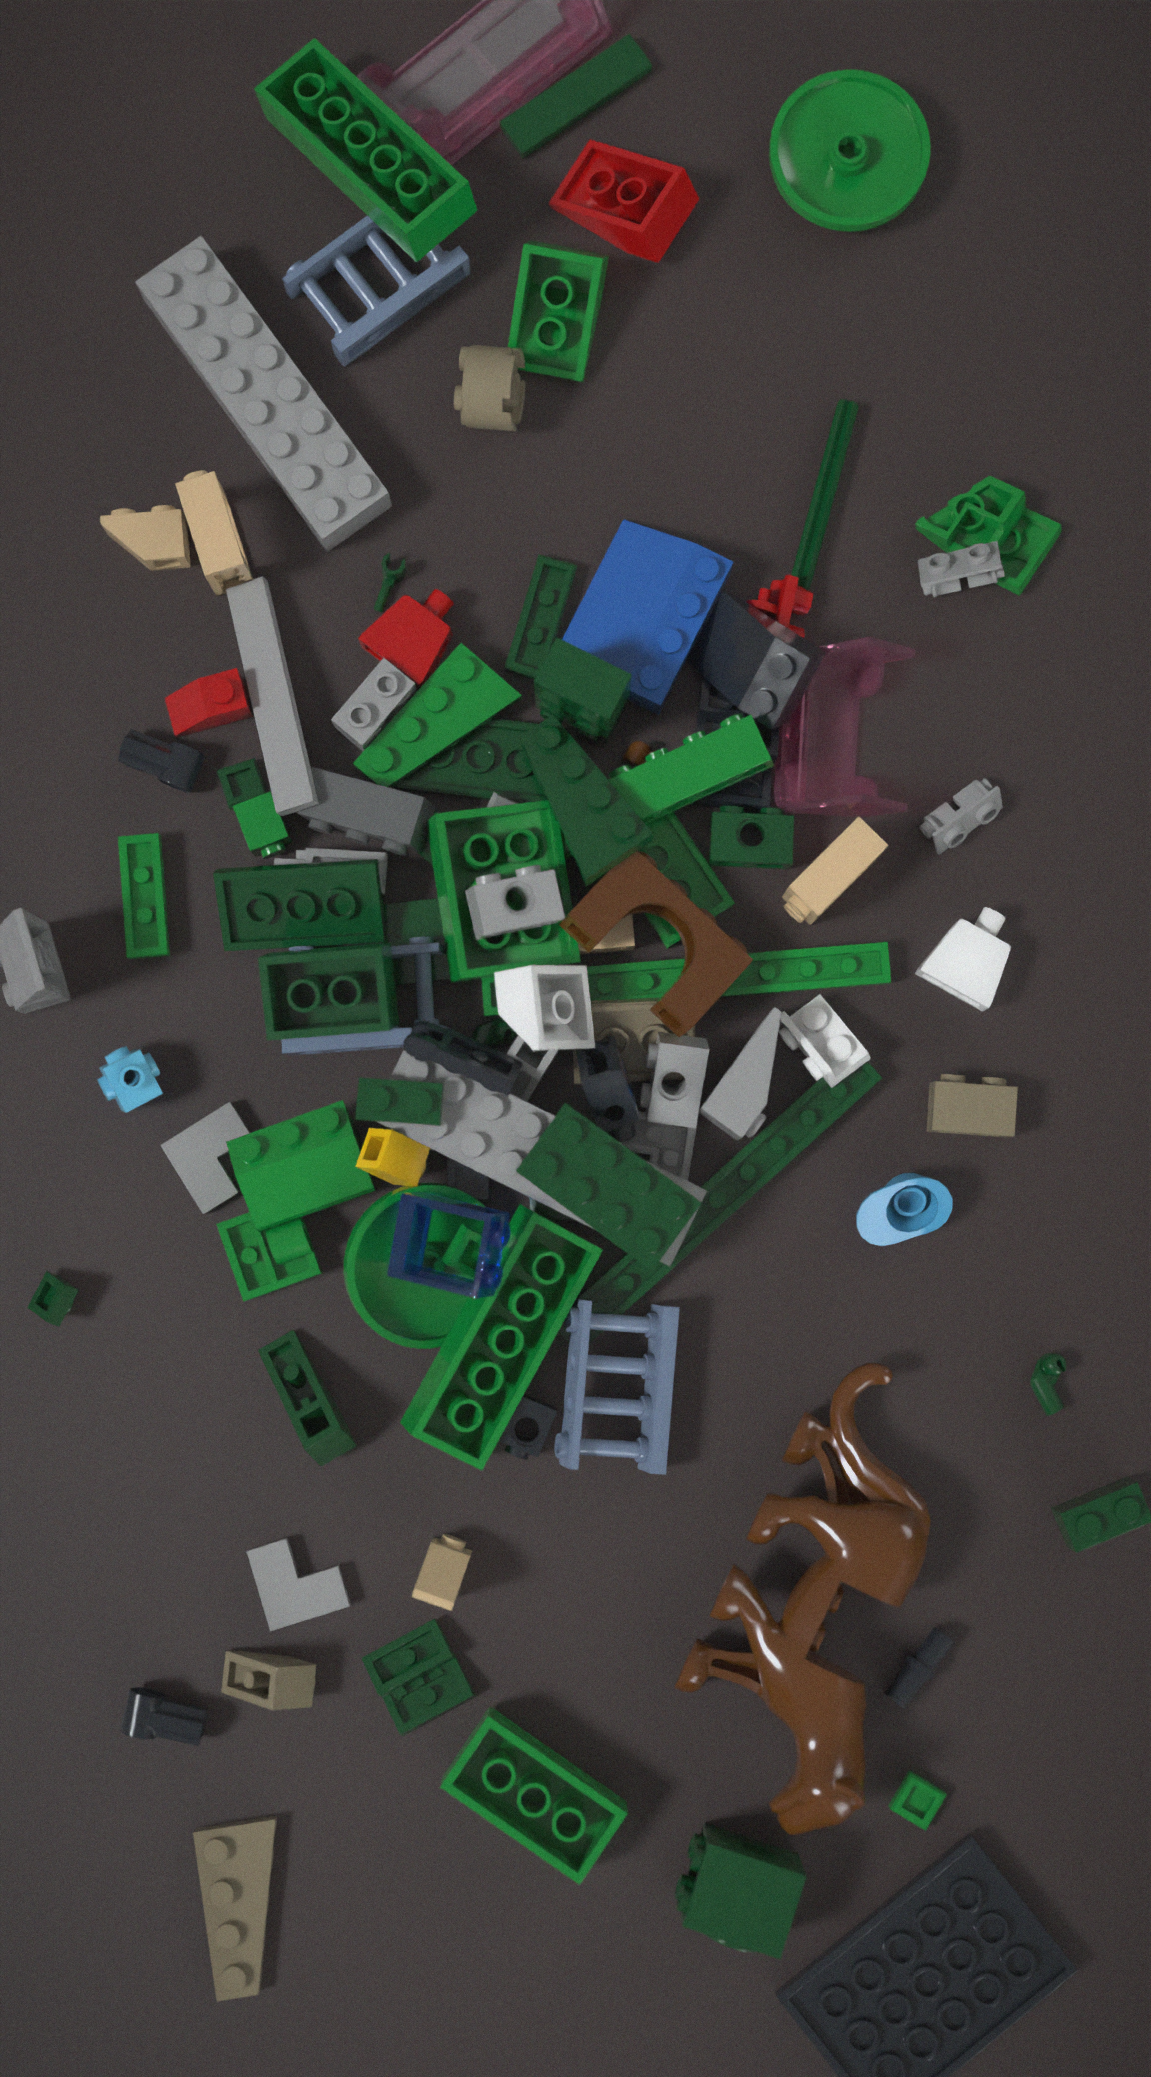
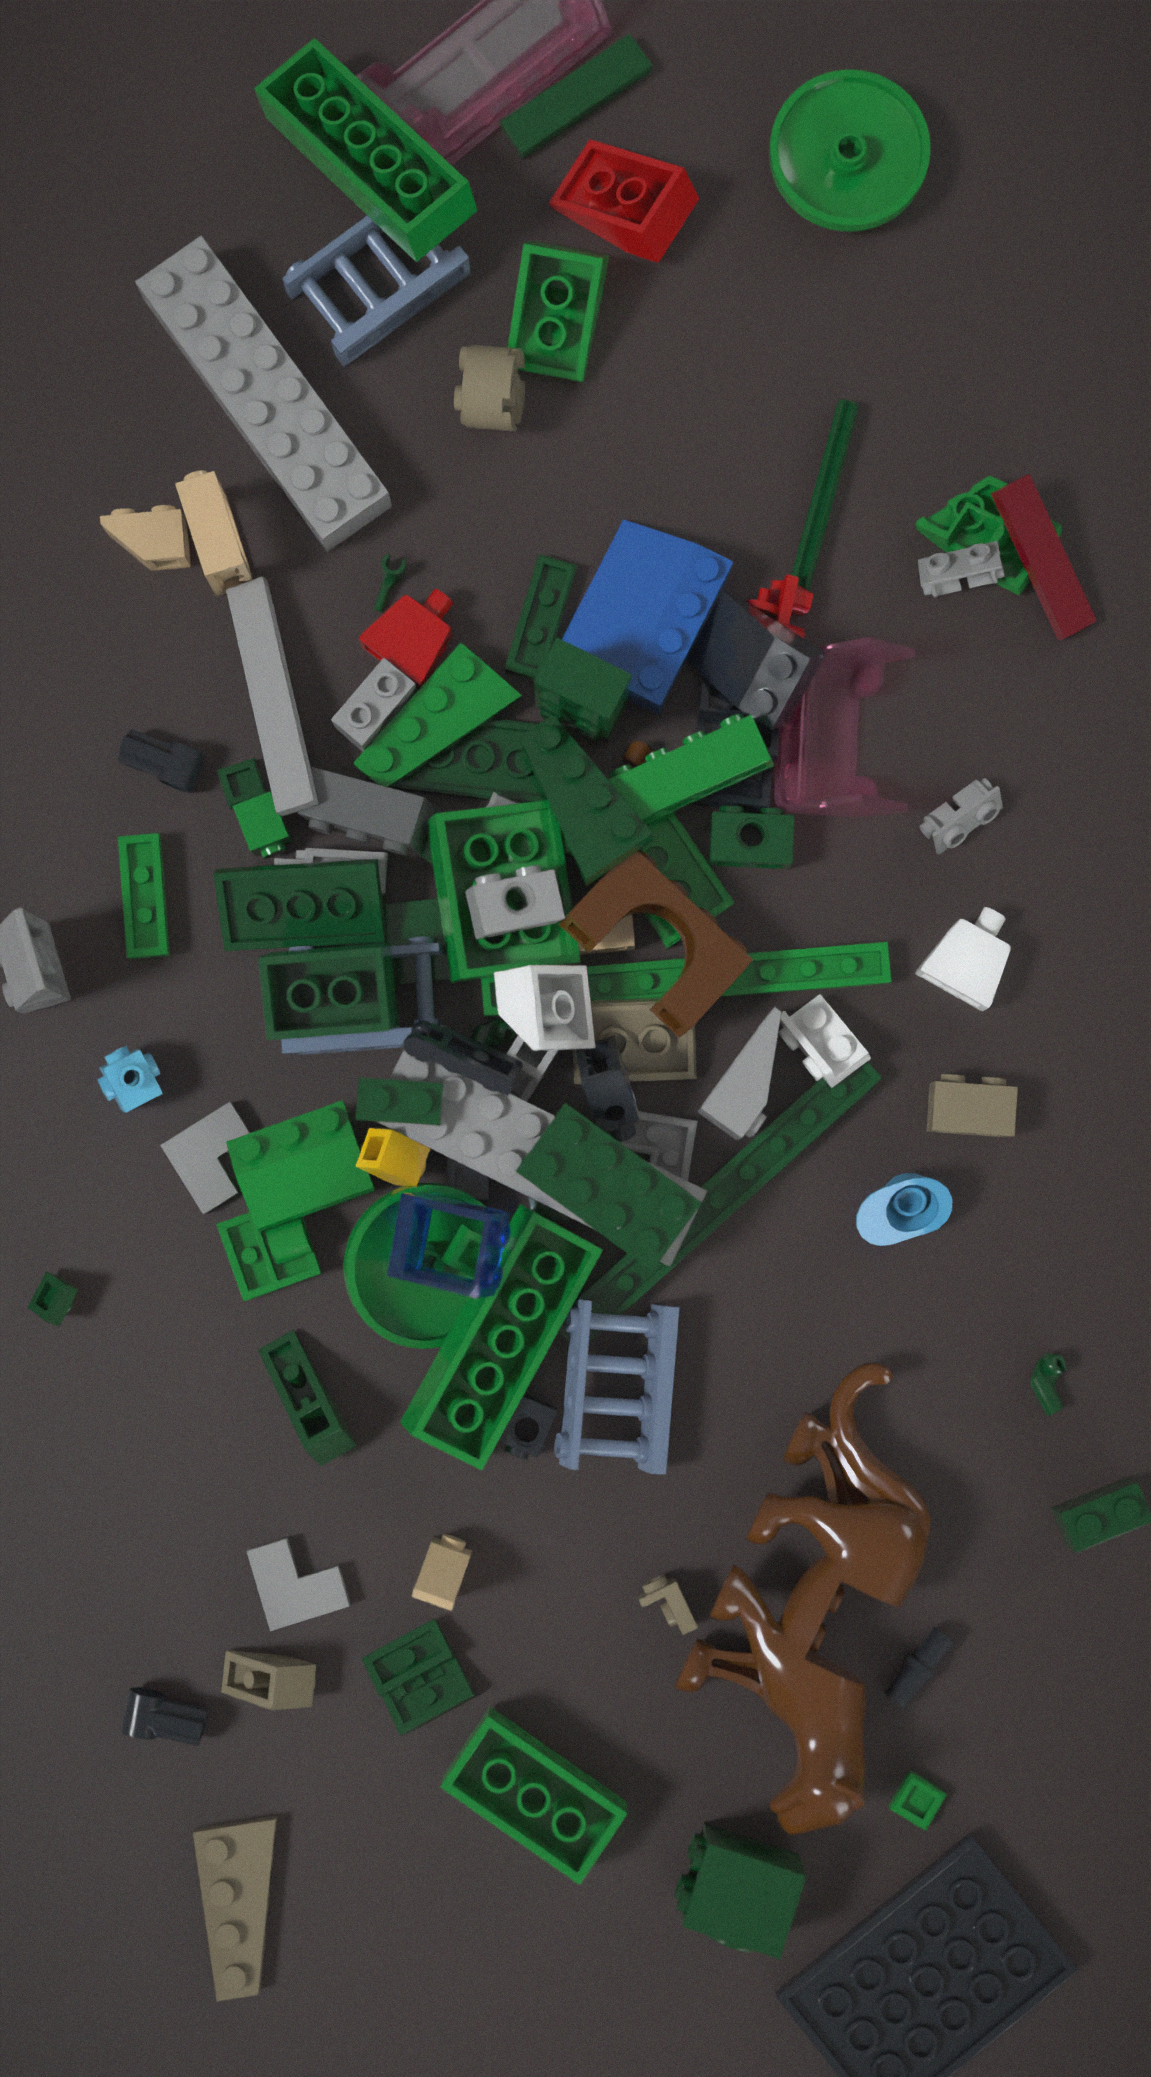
red slope [165,668,254,738] -> none
light grey brick [639,1032,709,1128] -> none
tan window [782,817,889,925] -> none
none -> dark tan bracket [637,1575,698,1635]
none -> dark red tile [991,473,1097,640]

